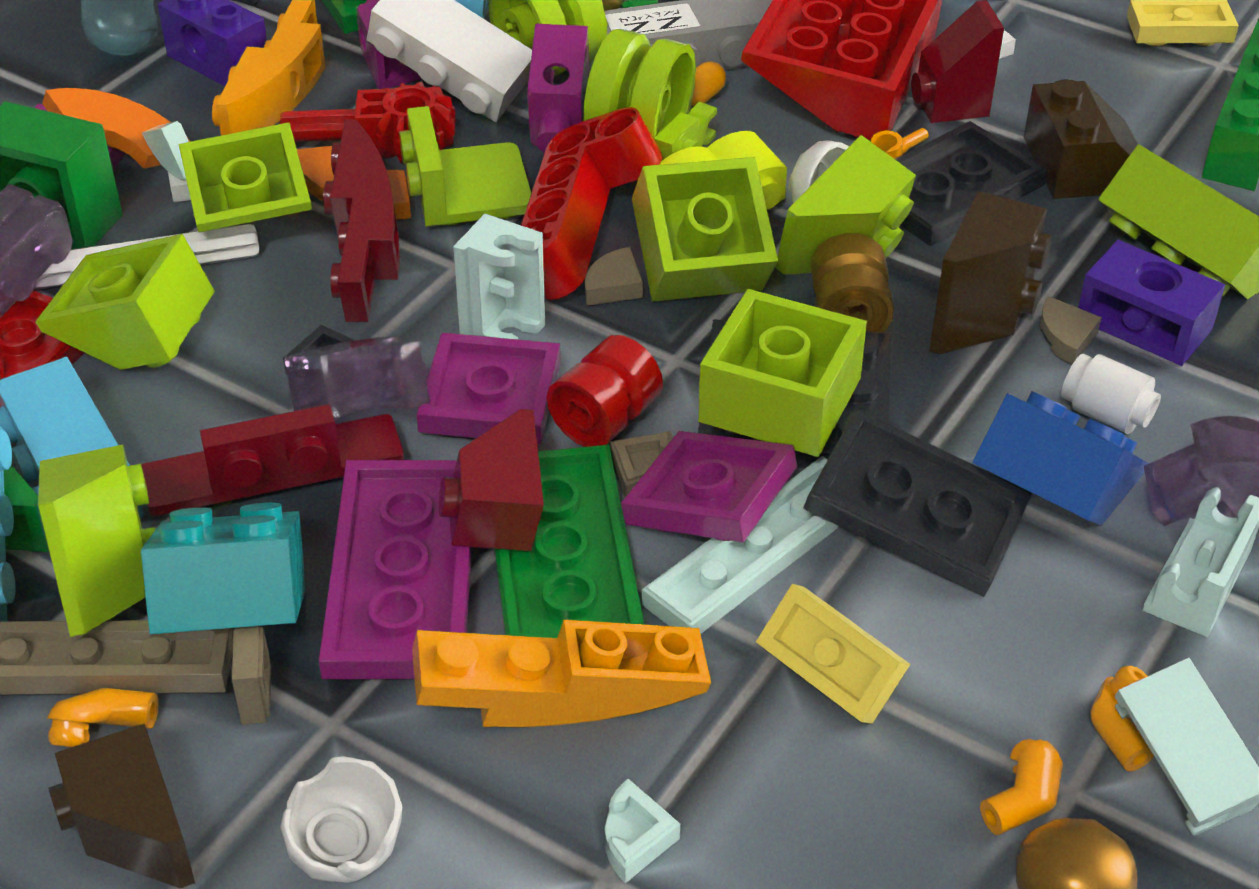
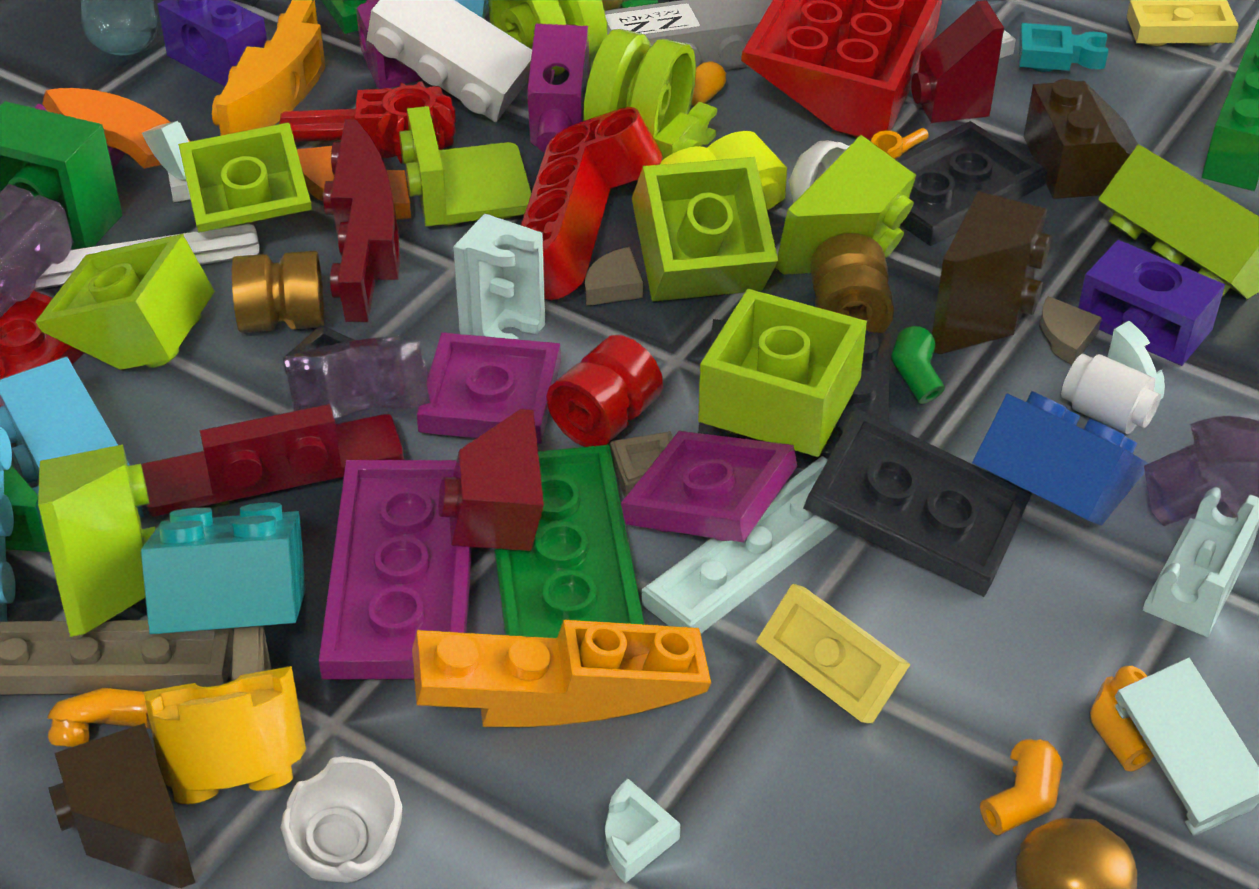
none -> yellow cylinder [144,666,306,804]
none -> pearl gold wheel [232,251,324,333]
none -> green arm [891,326,945,404]
none -> teal plate [1019,23,1108,72]
none -> light aqua tile [1108,321,1165,400]

